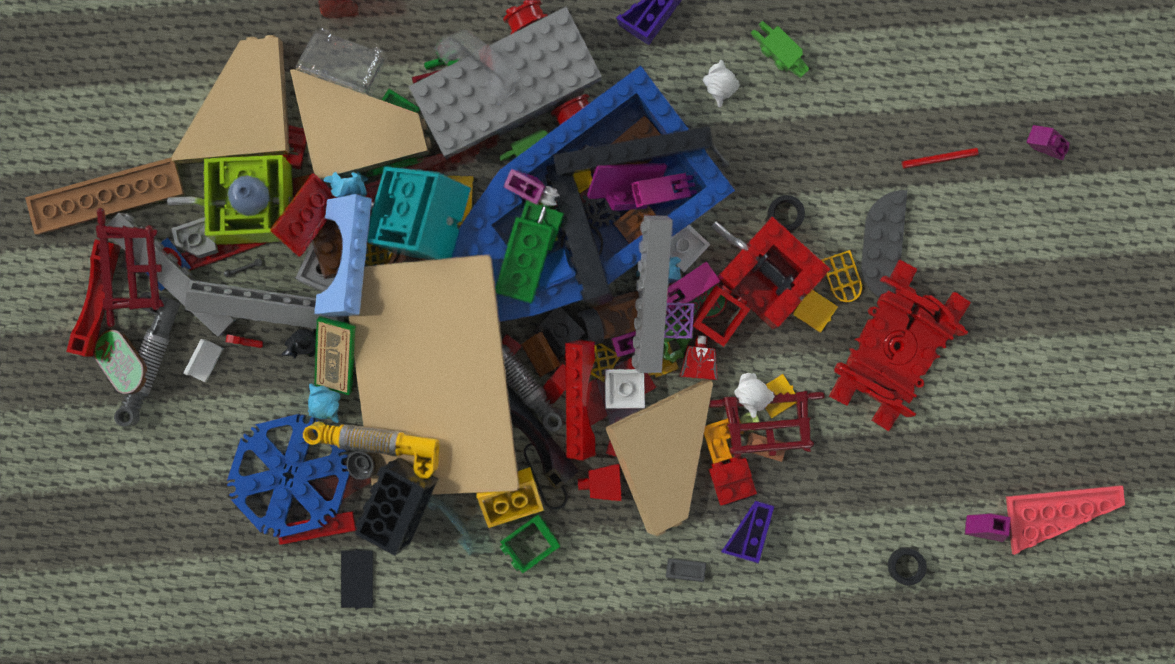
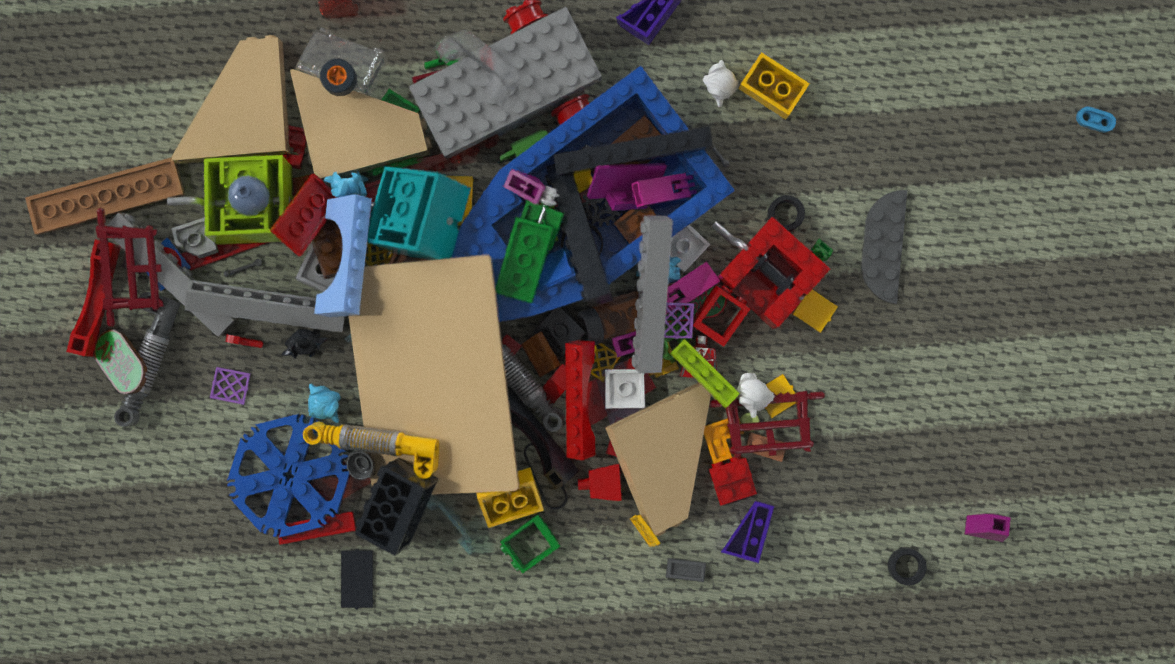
white panel [184,339,224,382] -> none
tile [314,316,356,395] -> none
bright green hinge [751,21,809,78] -> none
yellow window [821,250,862,302] -> none
red piece [829,260,971,431] -> none
red piece [902,148,979,169] -> none
coral wing [1006,485,1125,555] -> none
magenta slope [1026,125,1070,160] -> none
none -> medium lavender window [210,367,251,405]
none -> black wheel [320,58,357,96]
none -> yellow window [630,514,660,547]
none -> lime plate [670,339,740,408]
none -> yellow brick [738,52,810,120]
none -> green plate [811,239,834,262]
none -> dark azure plate [1076,107,1116,133]

